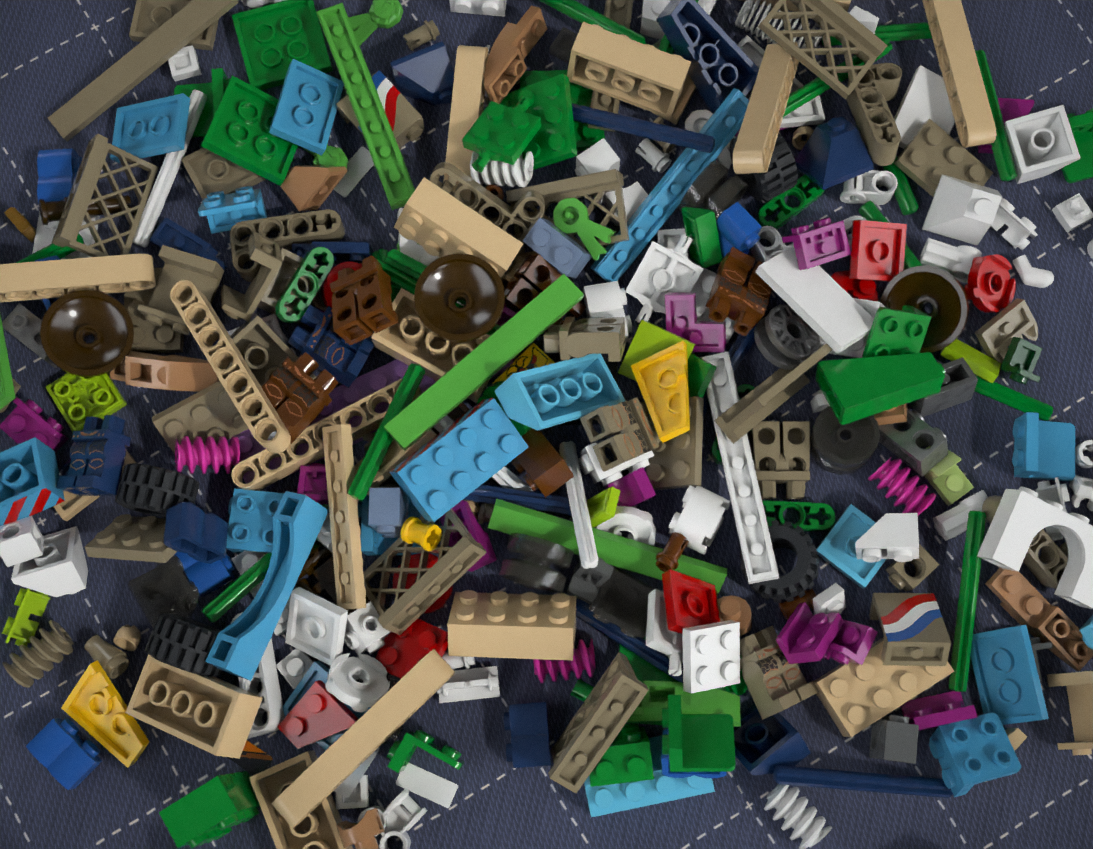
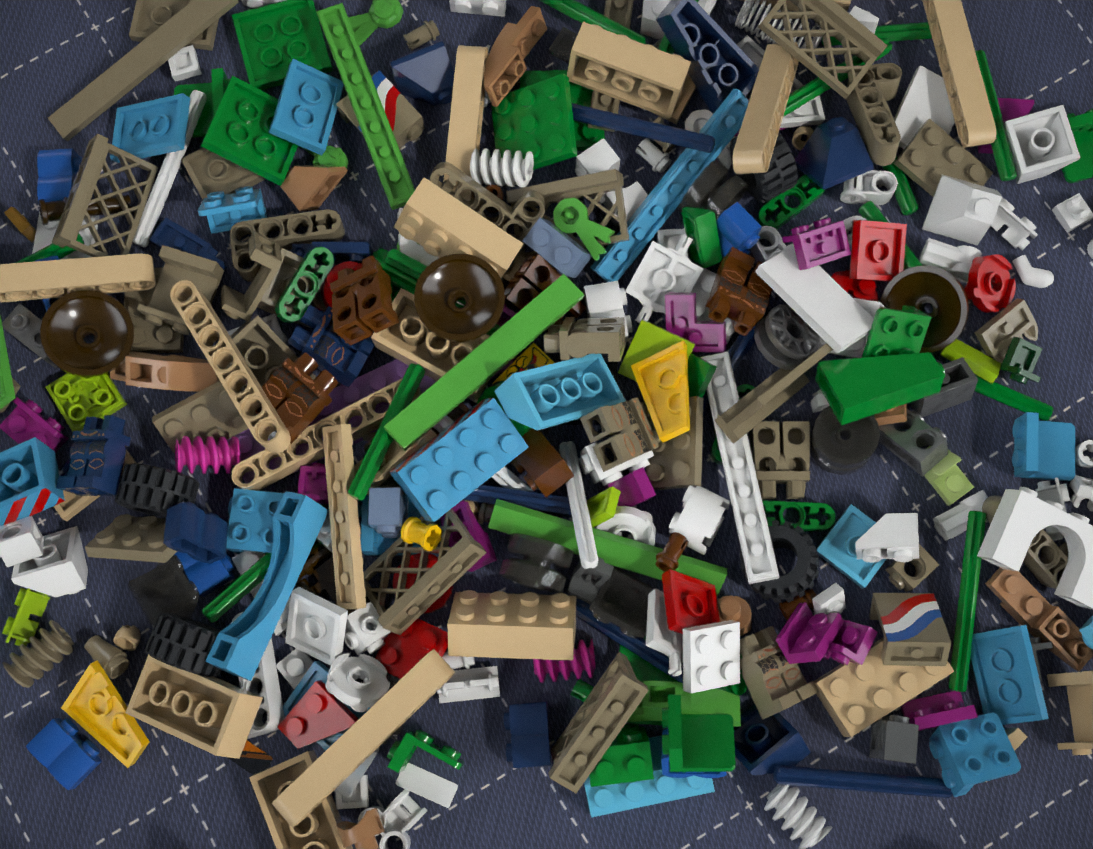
green brick [159,771,260,849] -> none
white sticker [334,146,374,197] -> none
green plate [462,96,542,172] -> none
dark pink piece [868,456,936,516] -> none

